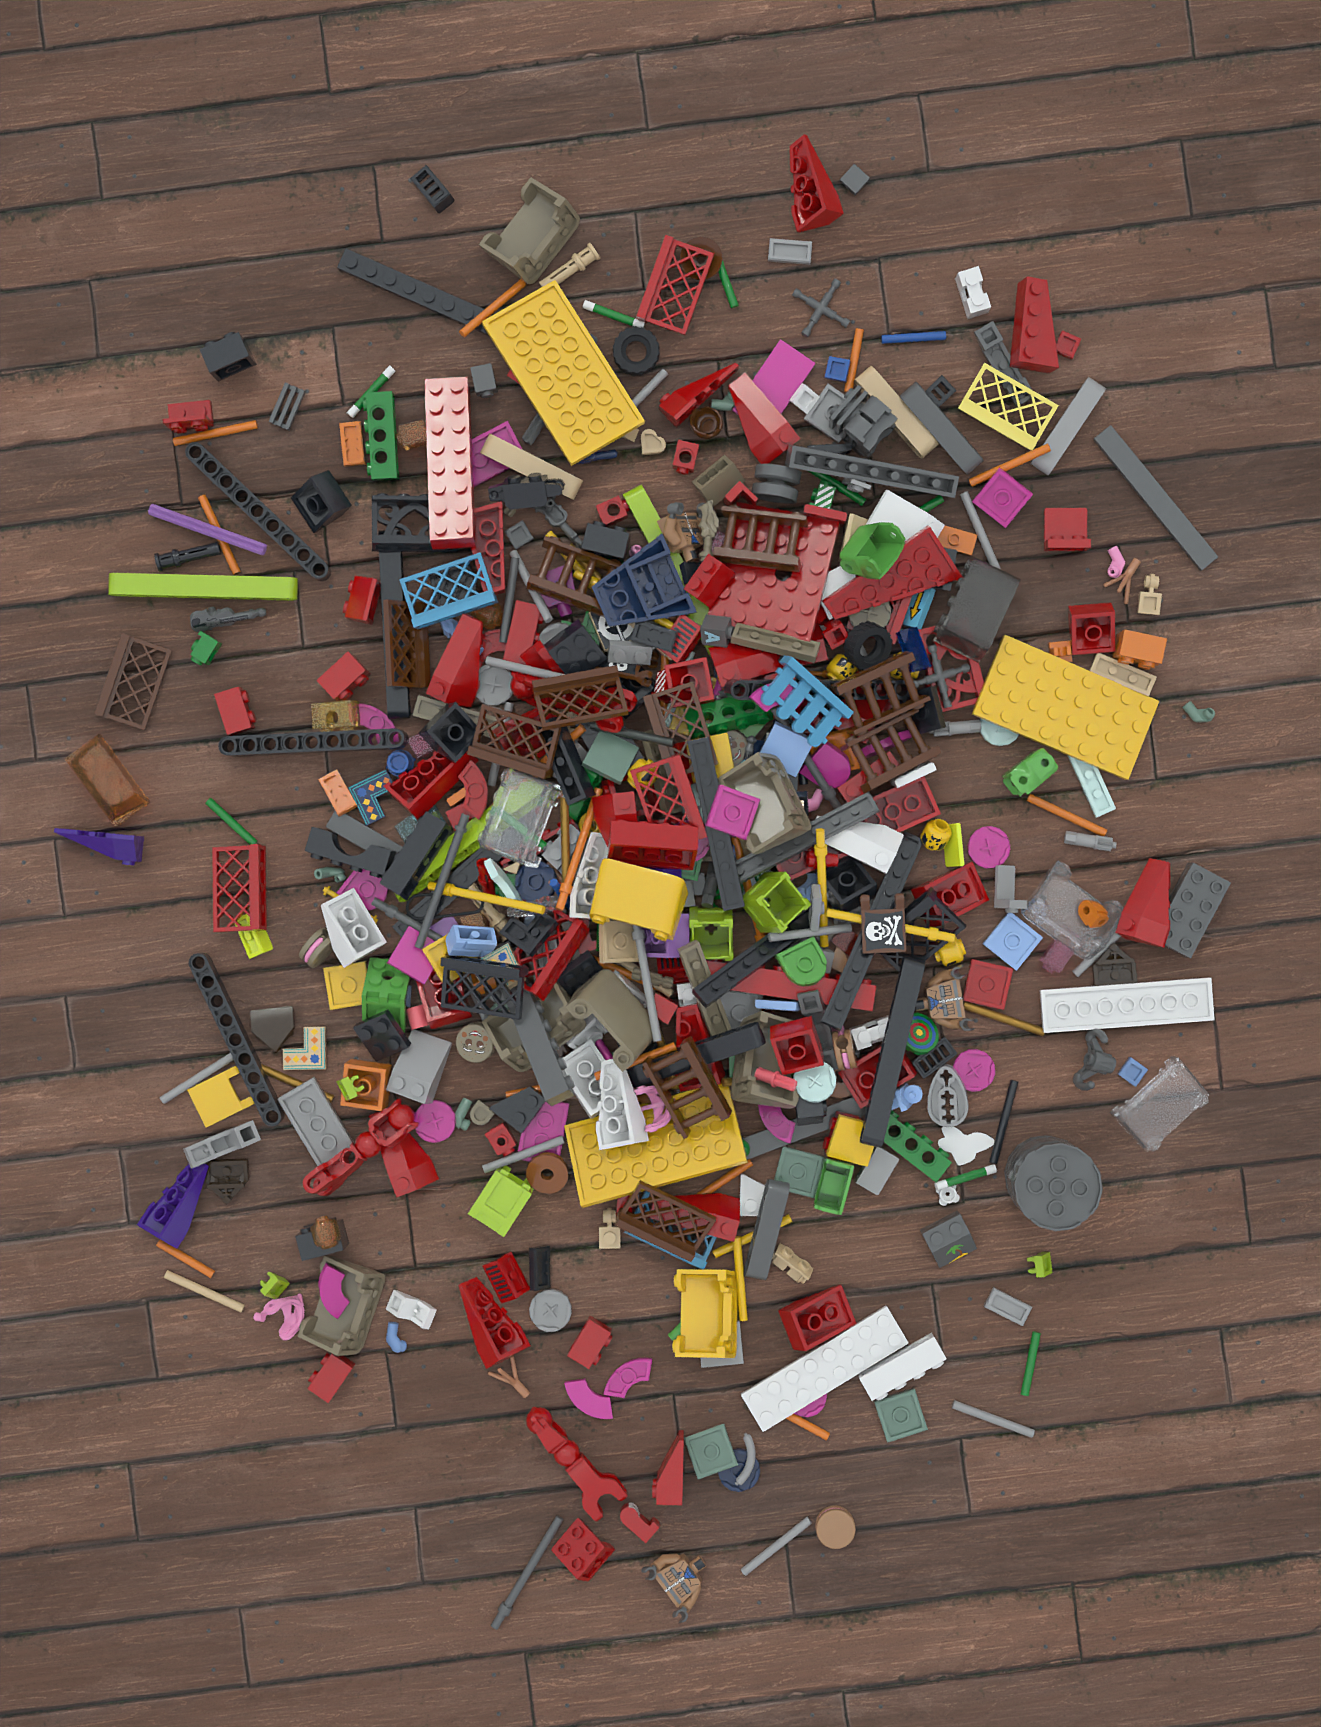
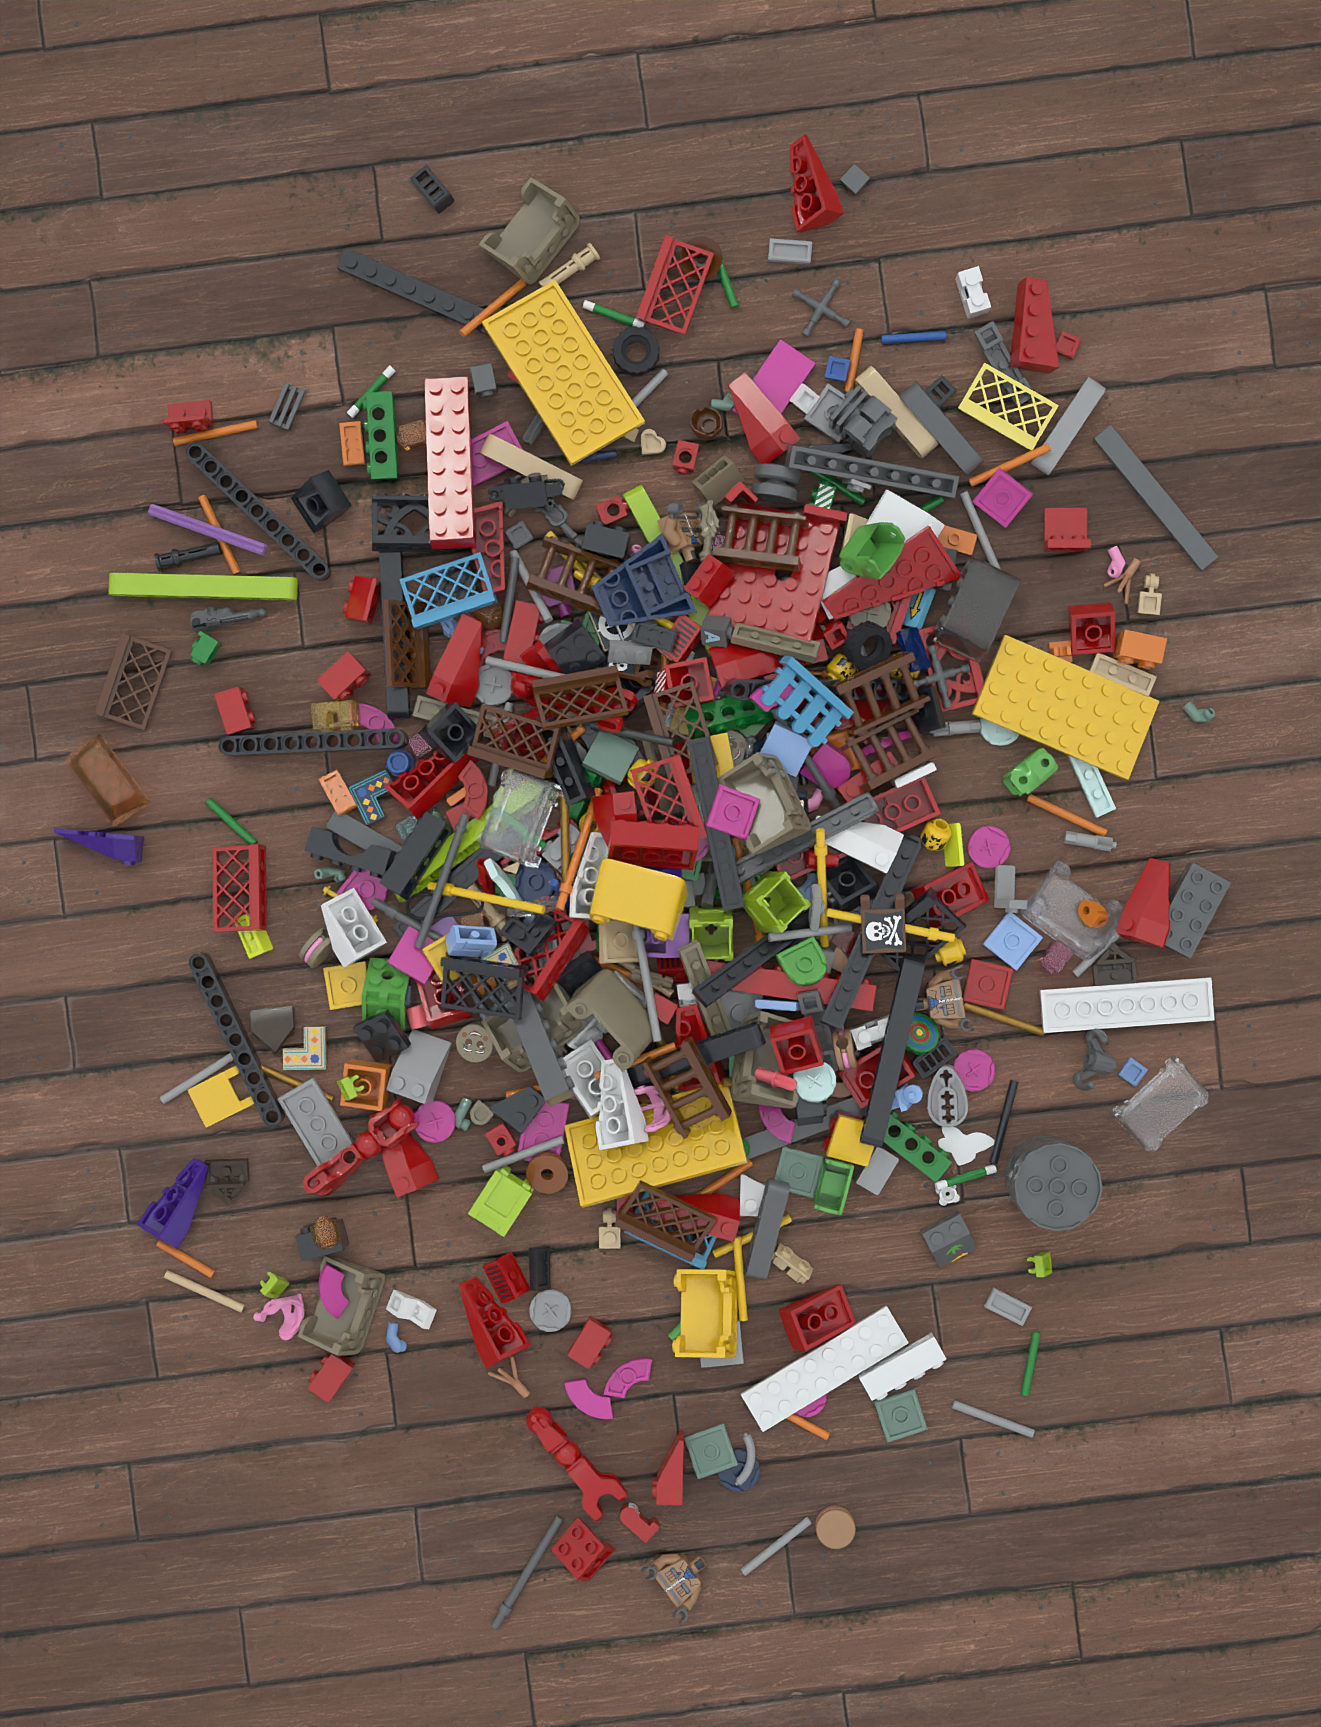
light grey arch [183,1120,261,1168] -> none
black brick [199,332,257,382] -> none
red wedge [659,363,739,428] -> none

